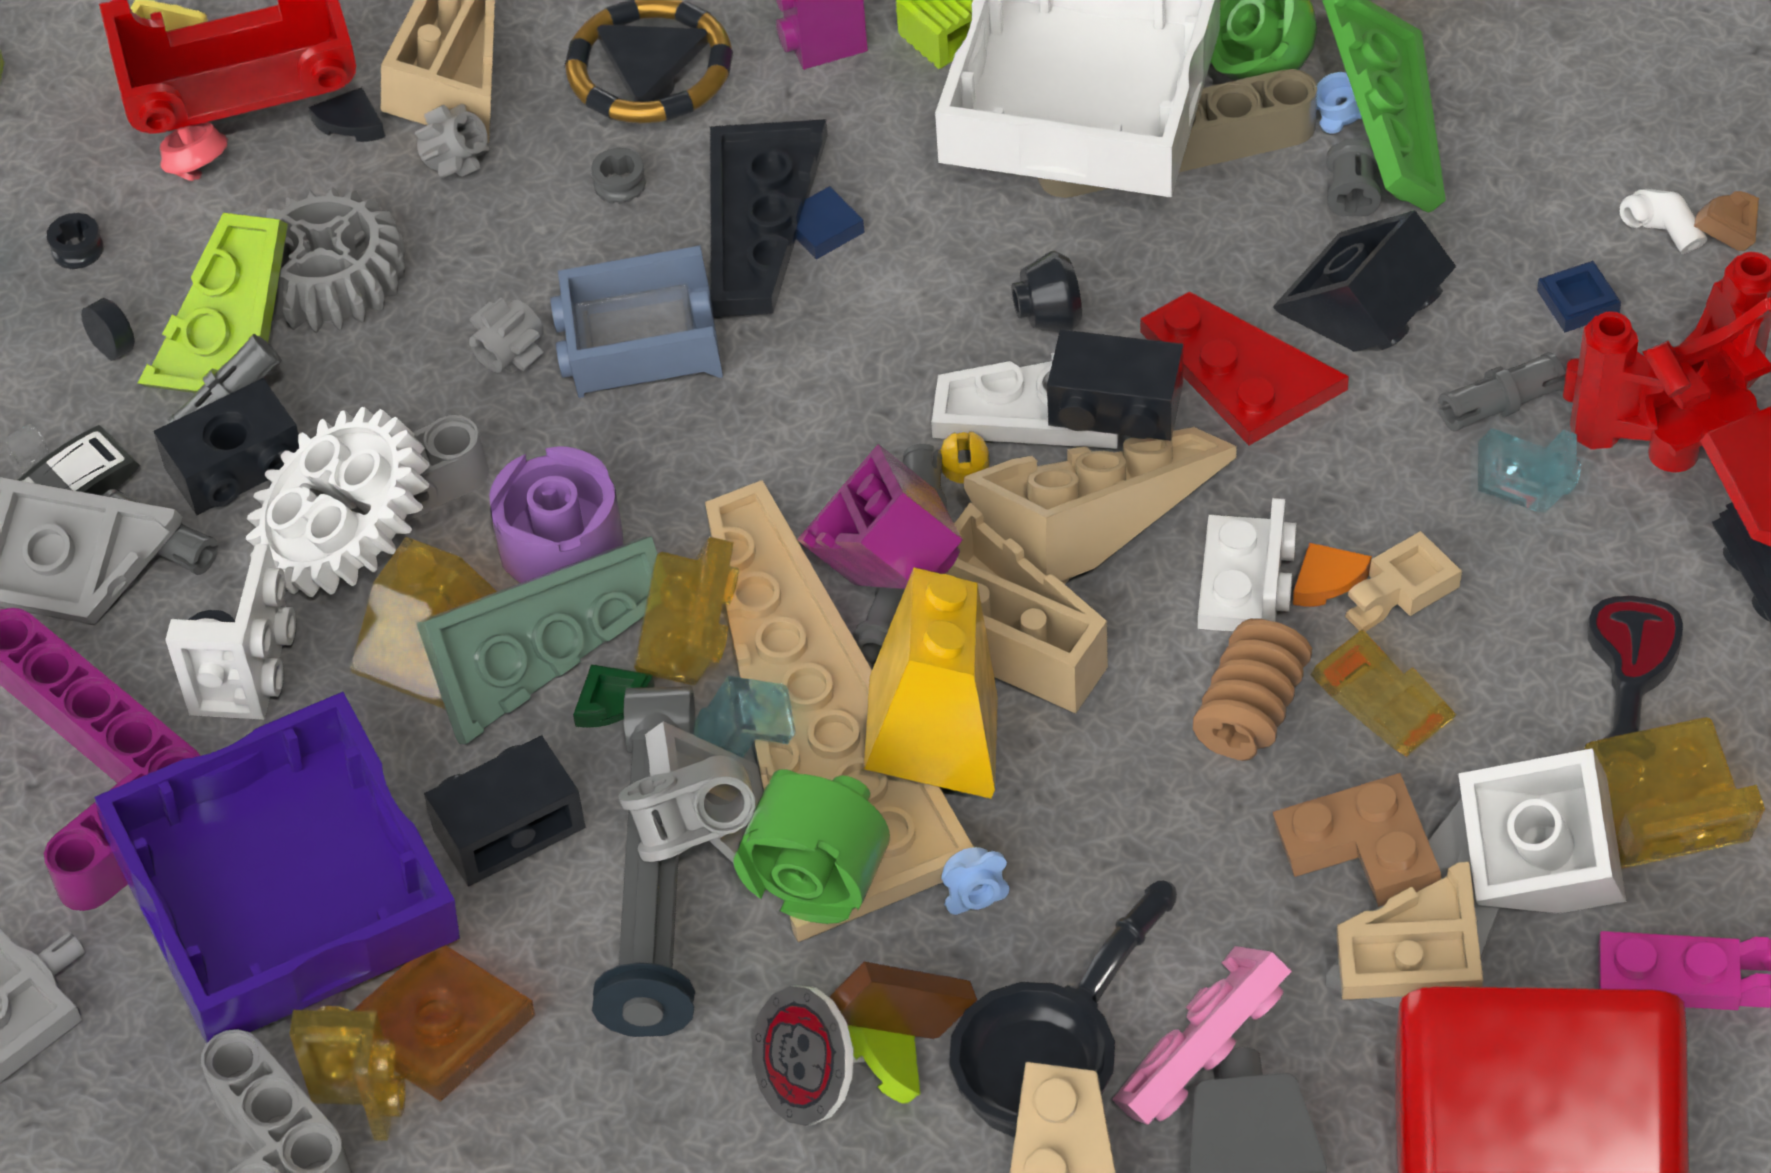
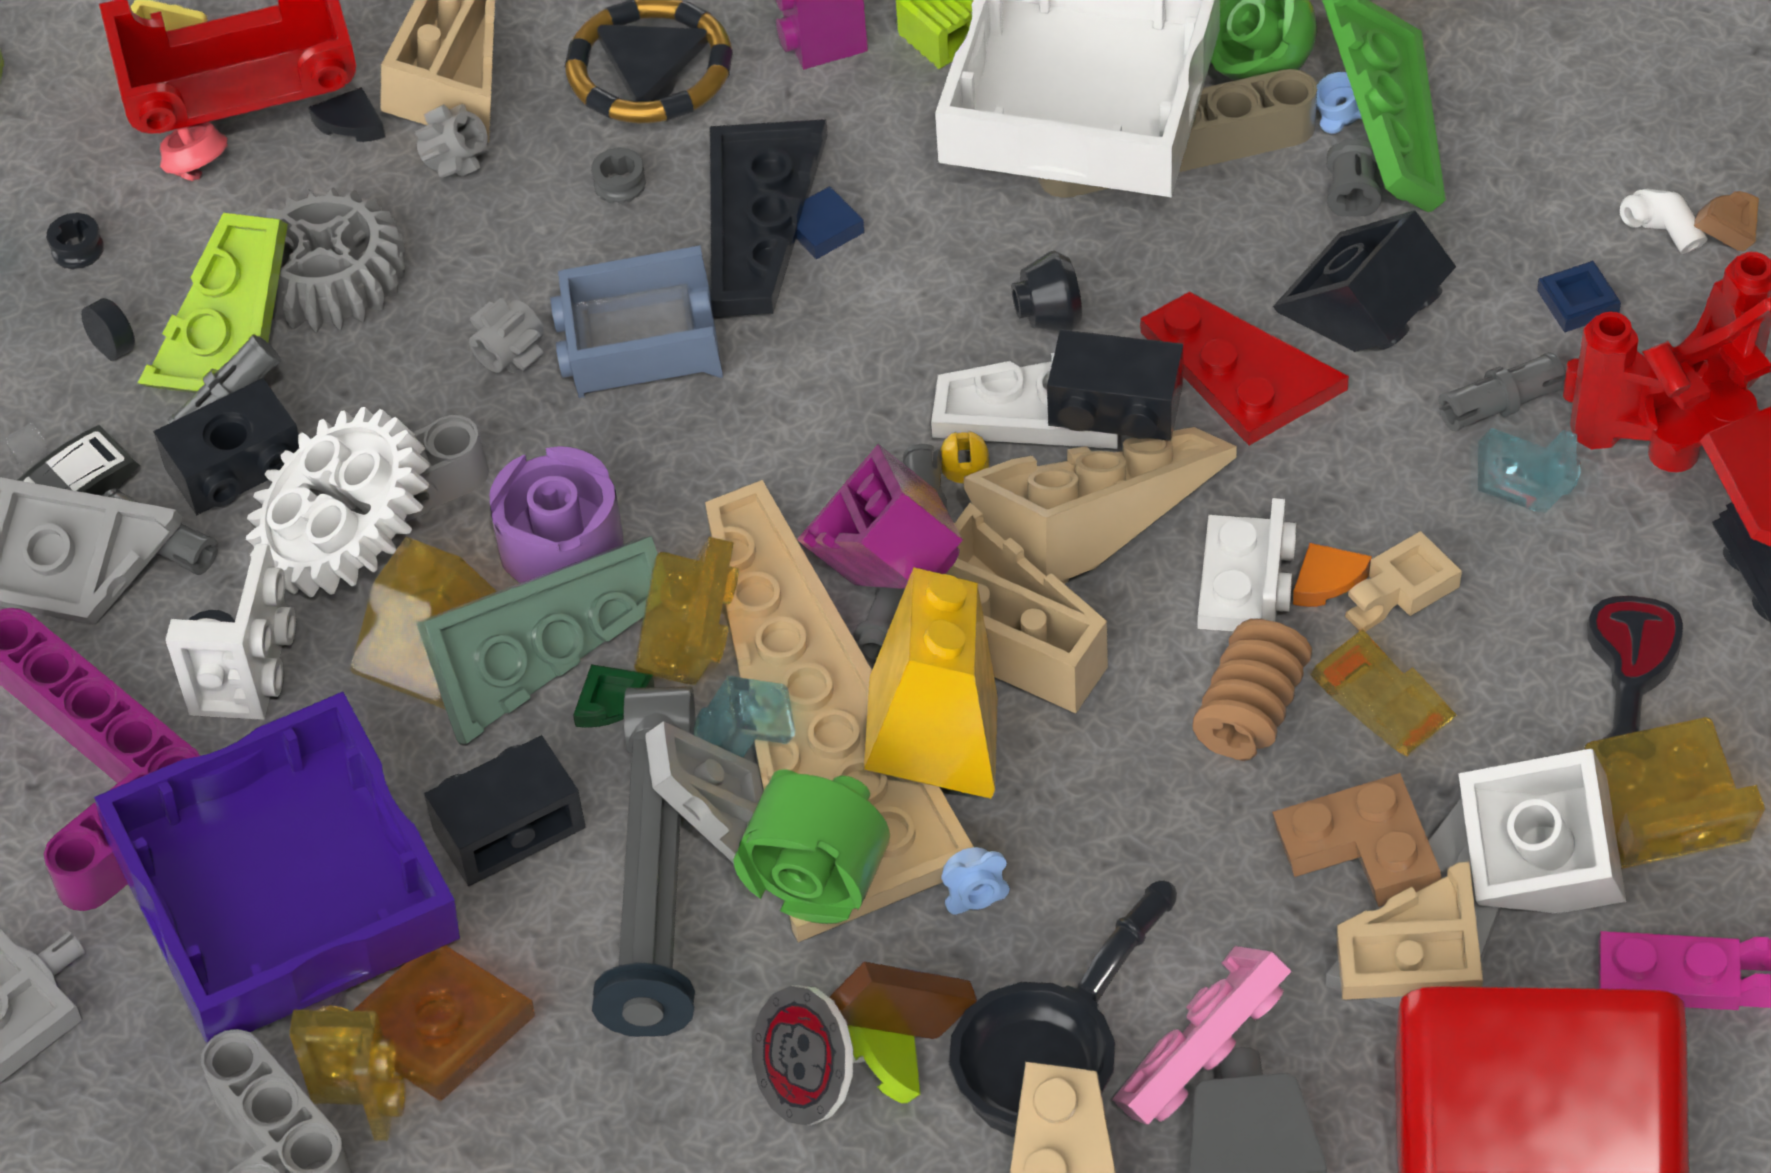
light grey piece [618,755,755,862] -> none

